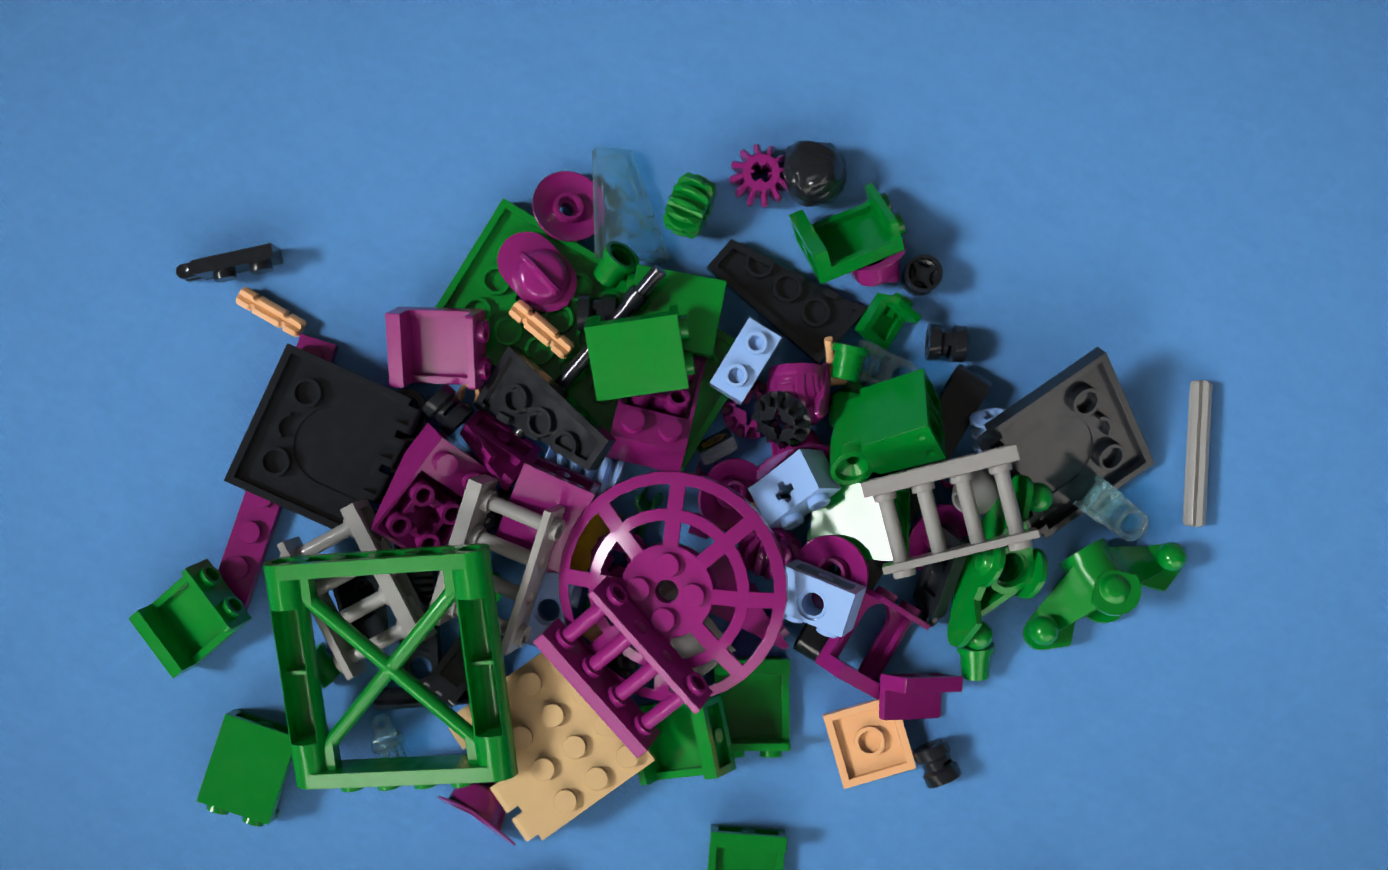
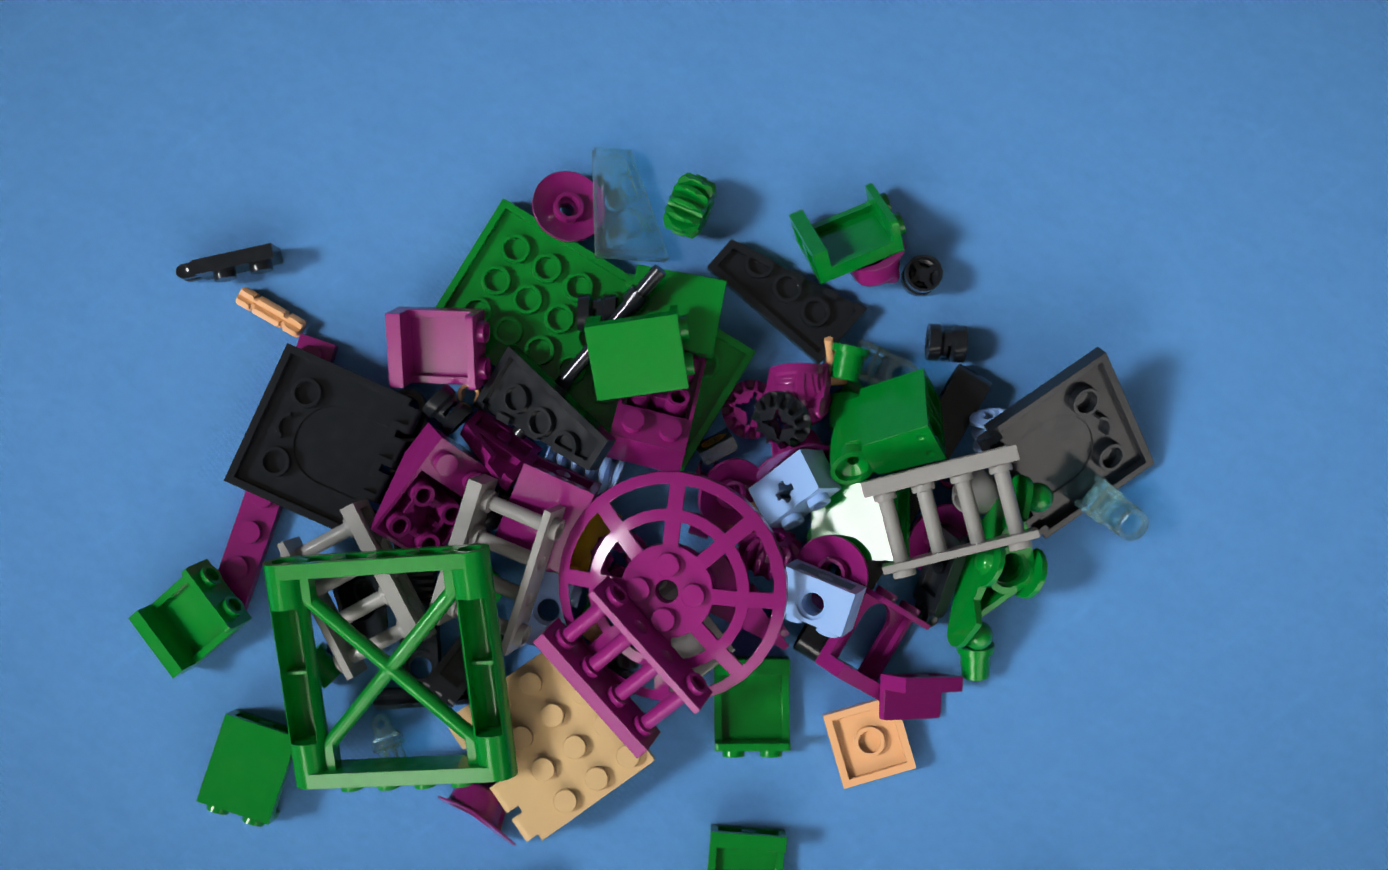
magenta piece [497,231,577,312] -> none
light nougat axle [509,300,575,359] -> none
green piece [594,241,639,288] -> none
green hand [635,487,663,540] -> none
green panel [638,693,736,785] -> none
light blue brick [709,318,782,405] -> none
magenta gear [729,144,789,208] -> none
black hair [783,140,847,207] -> none
green bracket [854,293,921,352] -> none
black wheel [912,738,962,788] -> none
green piece [1023,538,1187,651] -> none
light grey axle [1183,380,1213,527] -> none

